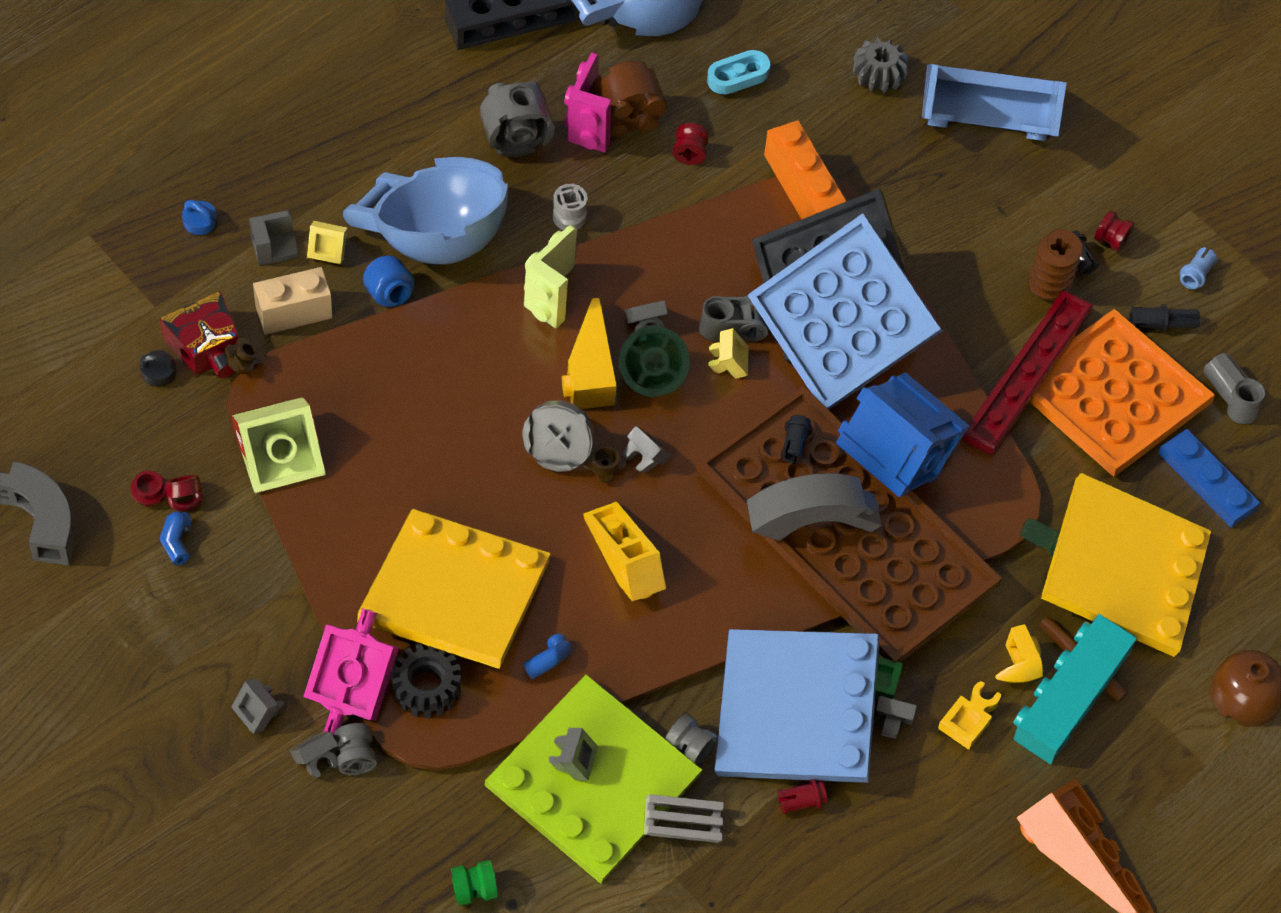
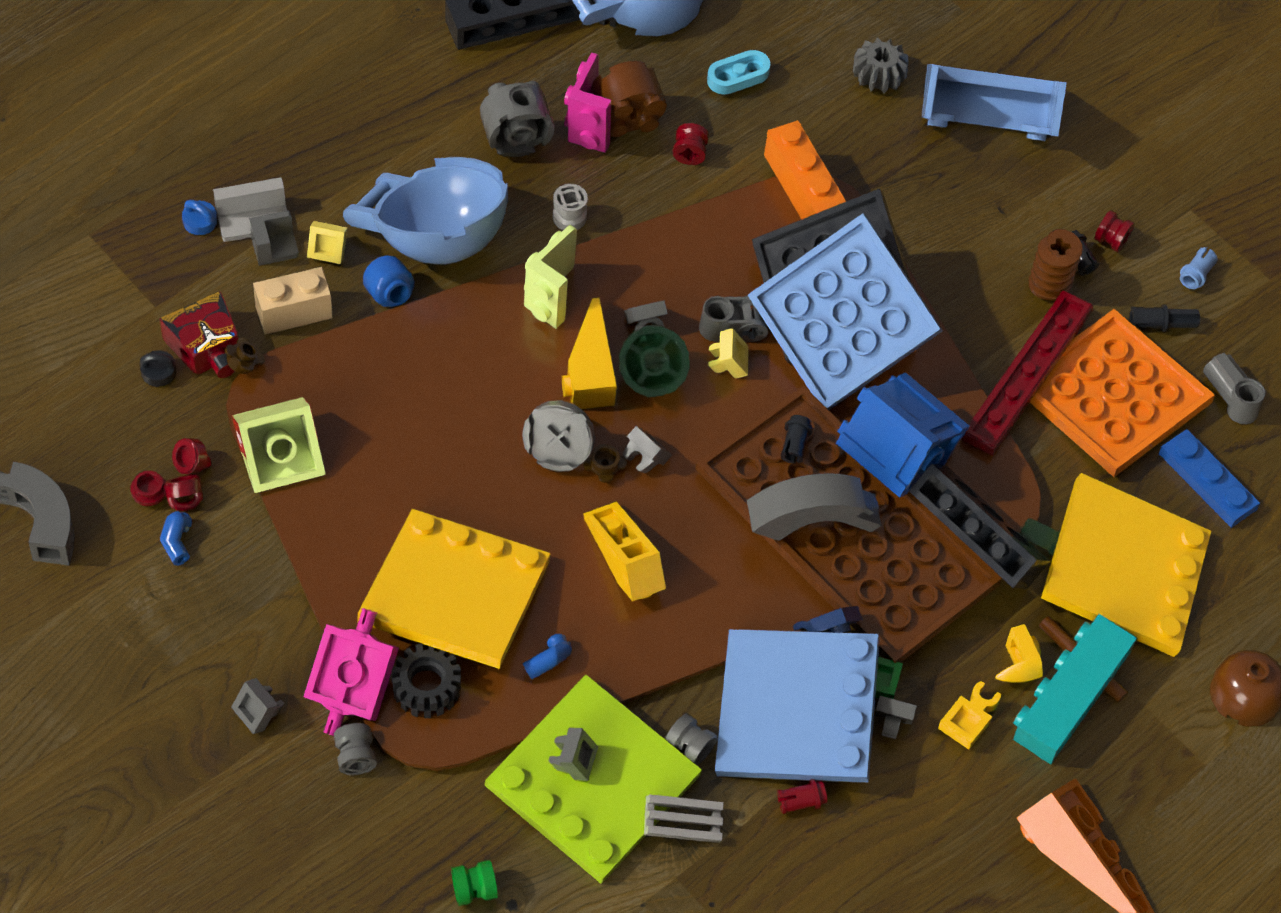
dark grey tile [289,732,338,778] -> none
none -> dark red tile [172,438,212,474]
none -> light grey panel [213,177,287,242]
none -> dark blue plate [793,606,863,633]
none -> black brick [909,463,1051,589]

